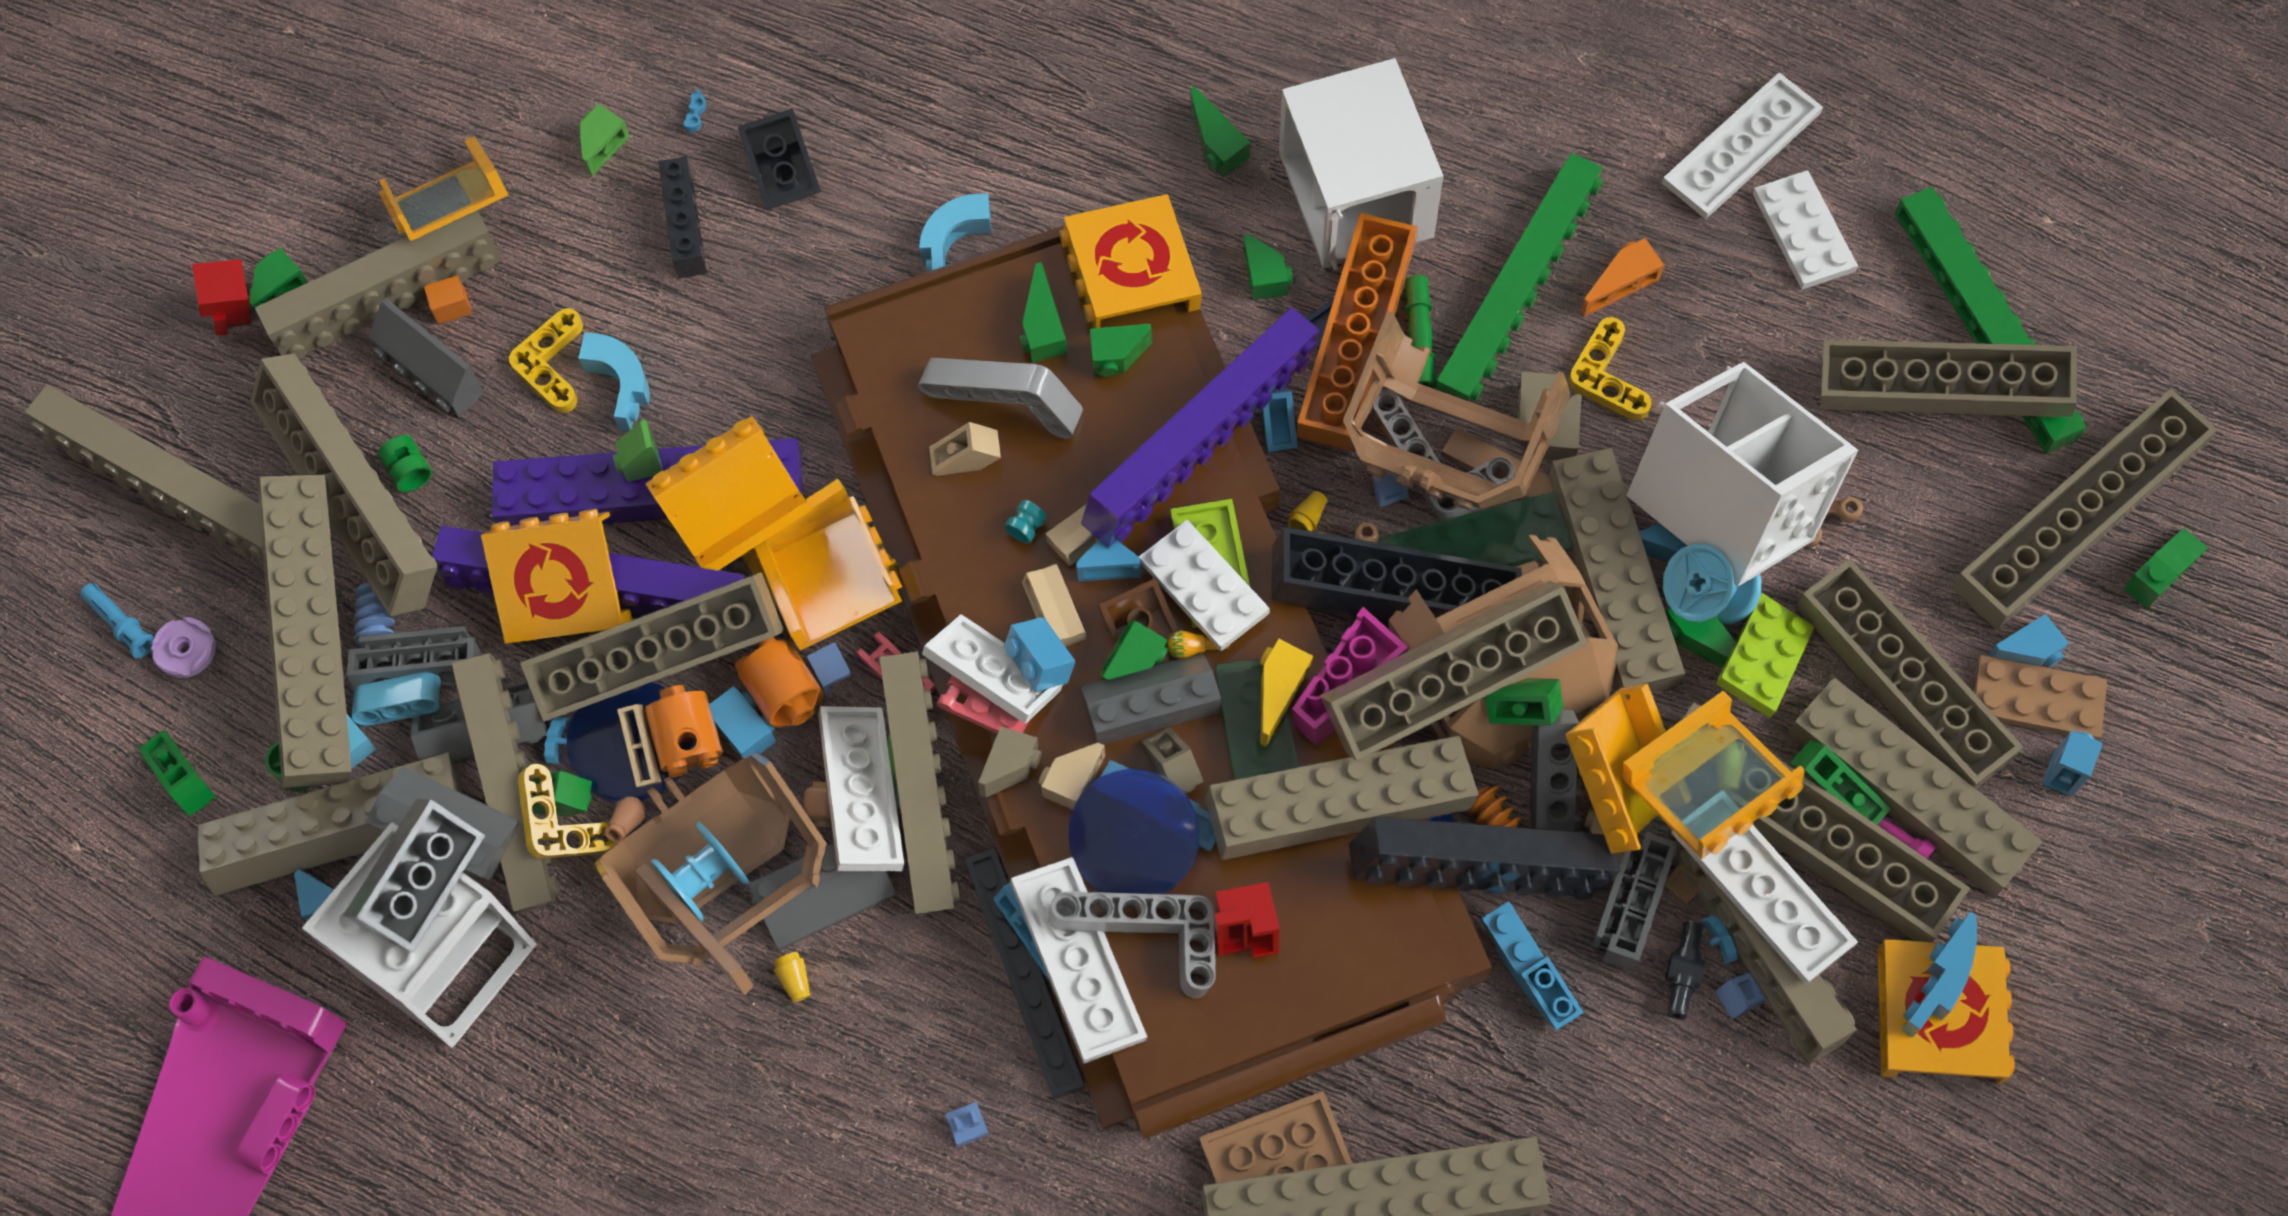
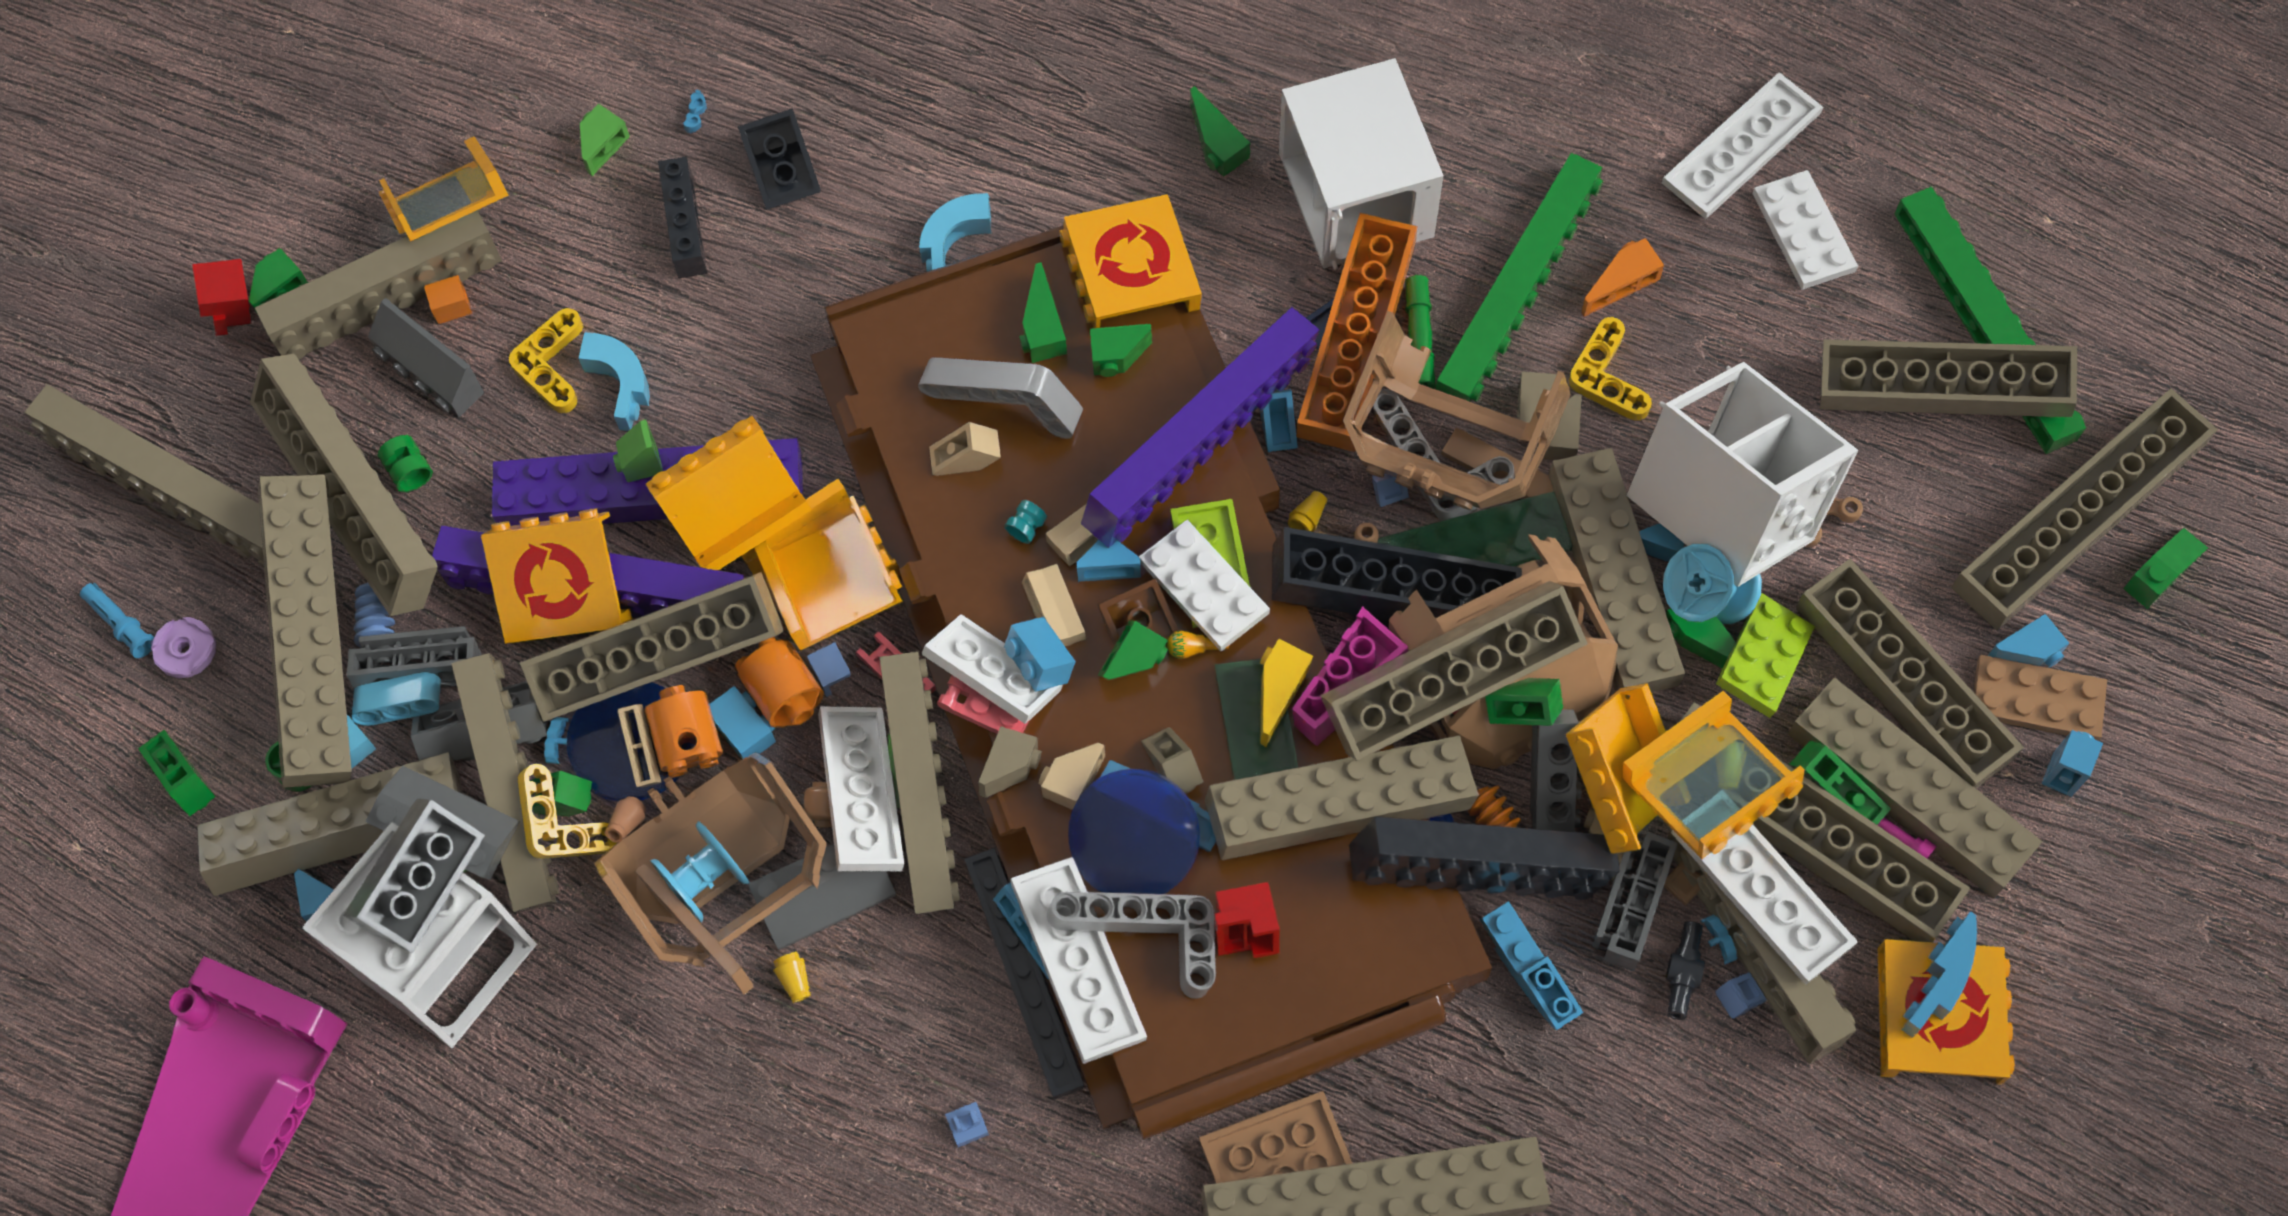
dark grey slope [1080,653,1221,744] -> none
green slope [1243,234,1293,300] -> none

